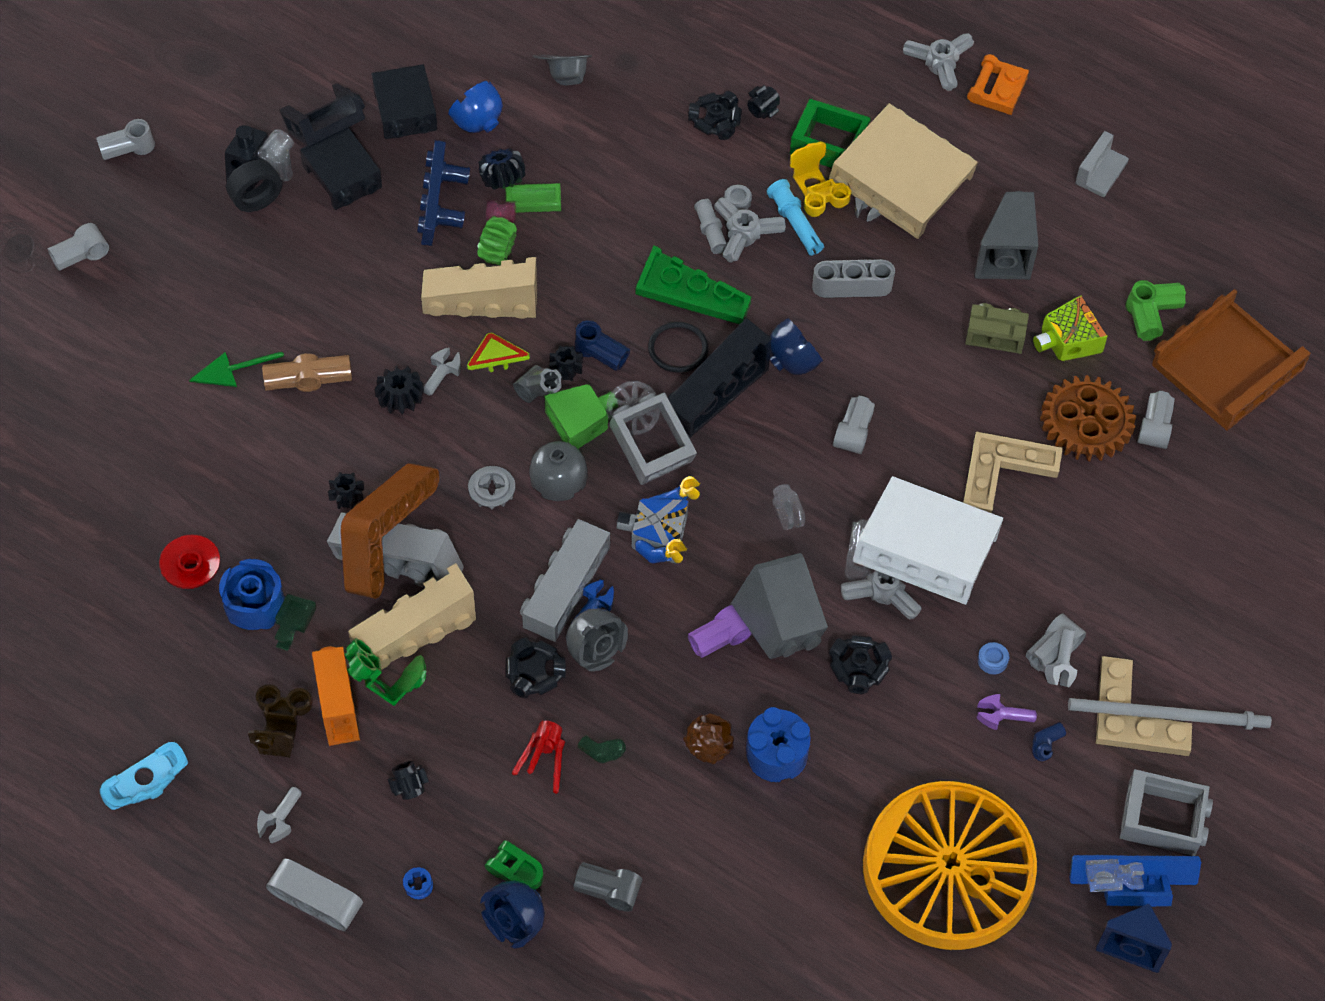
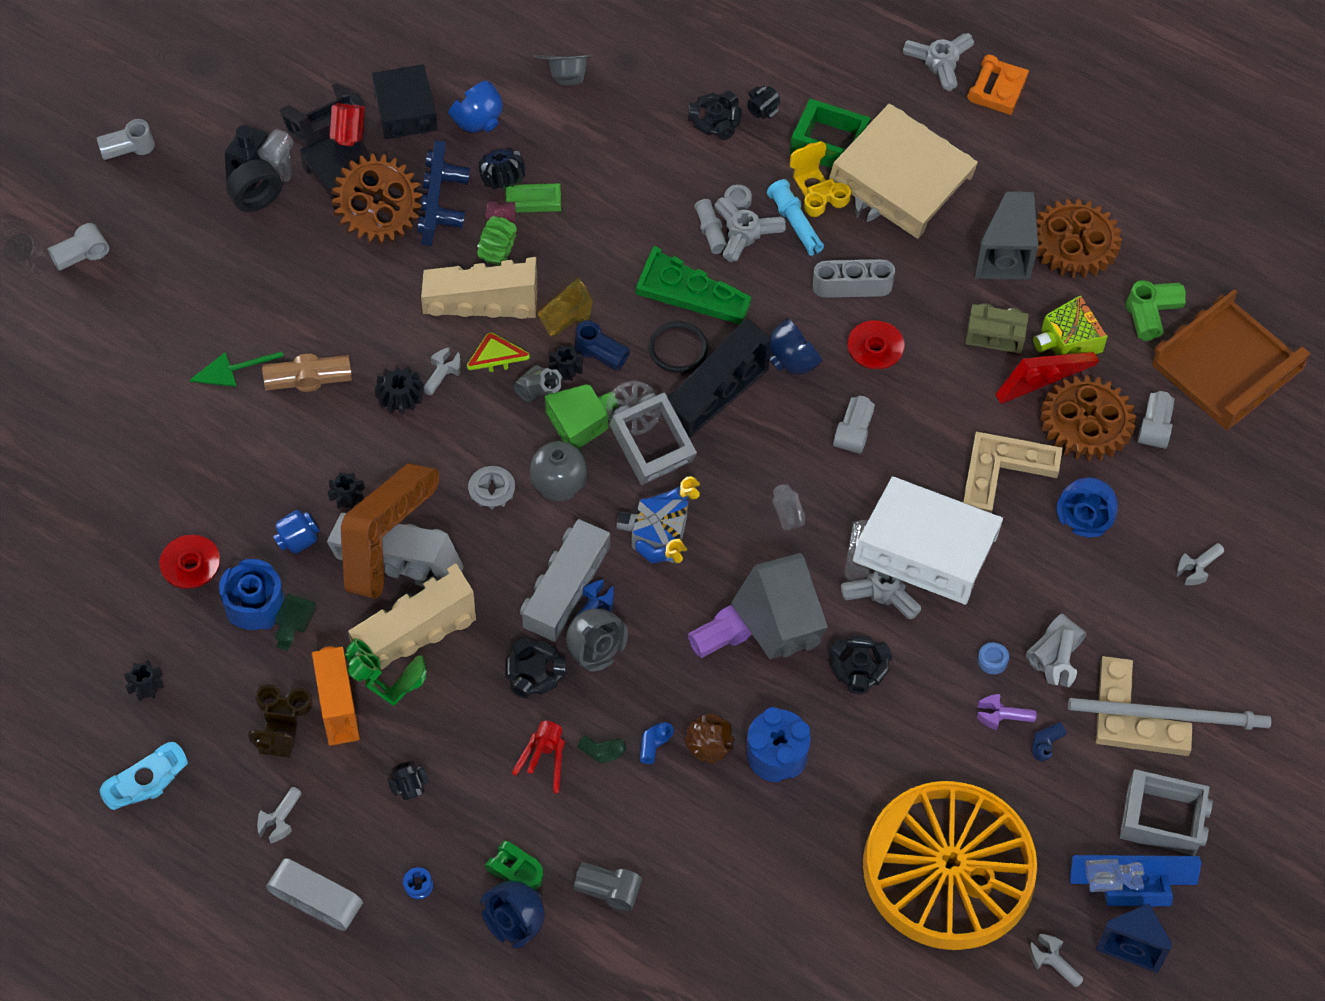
light grey panel [1075,131,1129,197] -> none
none -> black gear [124,660,164,701]
none -> blue head [273,509,320,554]
none -> red brick [330,103,365,146]
none -> dark orange gear [331,153,422,245]
none -> clear yellow slope [537,278,593,337]
none -> blue arm [640,722,674,764]
none -> red dish [847,320,905,370]
none -> red wing [995,352,1100,403]
none -> light grey bar [1029,934,1083,987]
none -> dark orange gear [1036,198,1122,278]
none -> blue cylinder [1056,477,1118,538]
none -> light grey bar [1176,543,1224,585]

